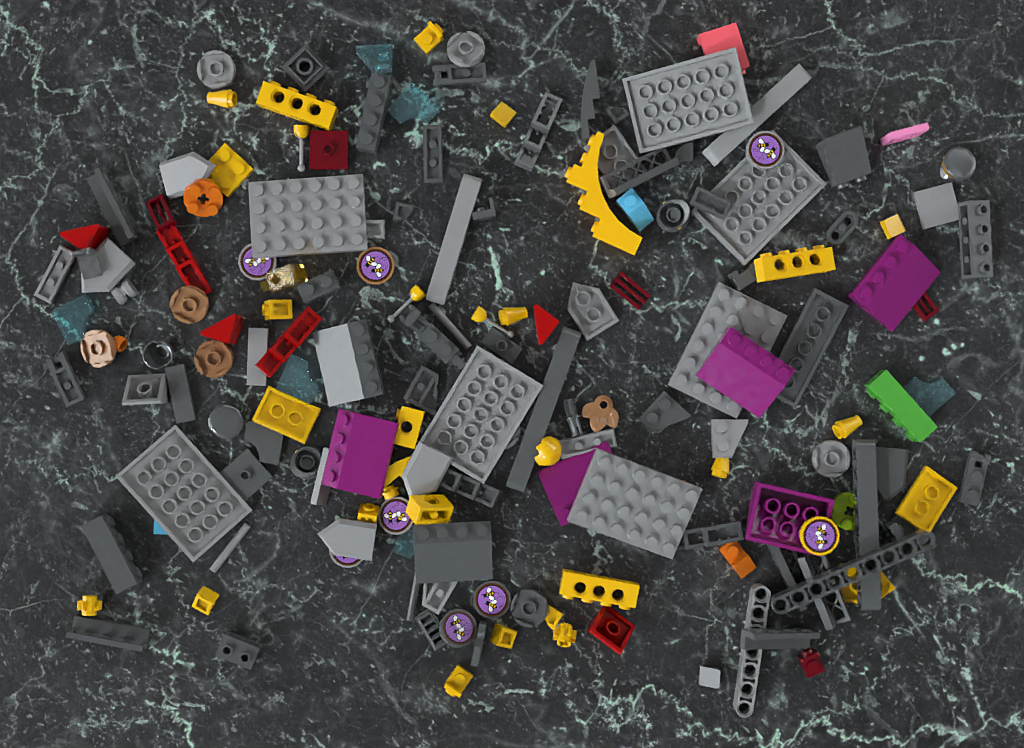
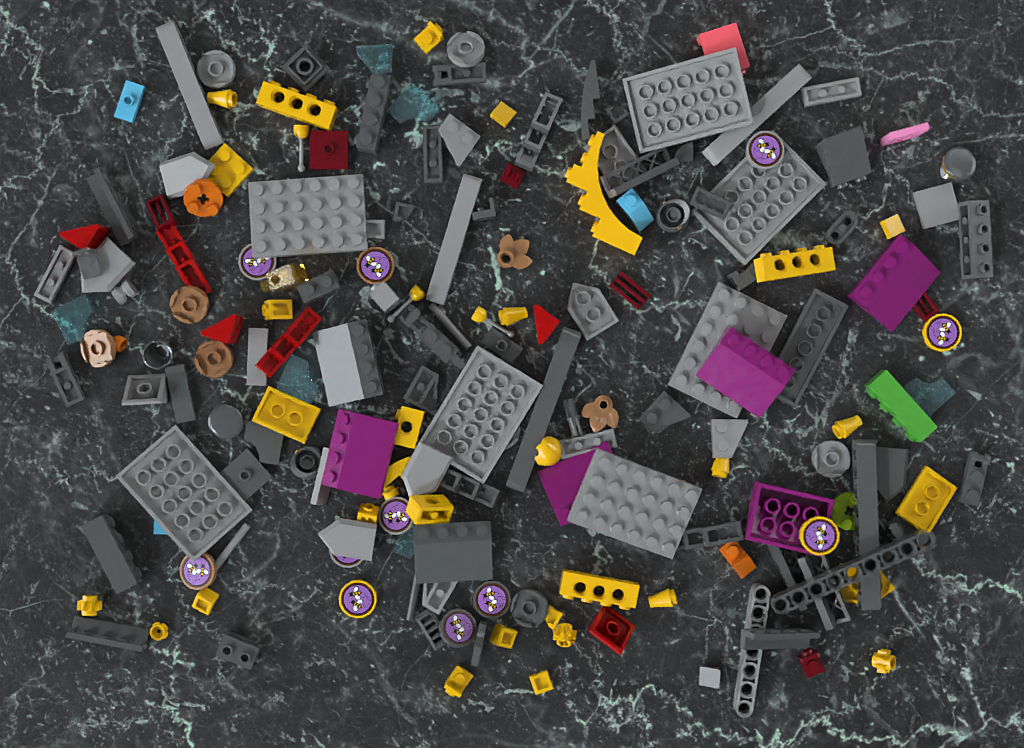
none -> medium azure plate [114,80,146,124]
none -> yellow plate [149,622,168,641]
none -> light grey beam [156,20,224,150]
none -> tile [179,552,218,590]
none -> tile [339,579,377,618]
none -> light grey brick [369,281,402,313]
none -> light grey wing [438,114,481,167]
none -> medium nougat plate [497,234,532,269]
none -> dark red tile [500,163,526,190]
none -> yellow tile [529,670,554,695]
none -> yellow cone [648,588,678,608]
none -> light grey tile [801,77,862,108]
none -> yellow gear [872,649,896,674]
none -> tile [922,313,962,352]

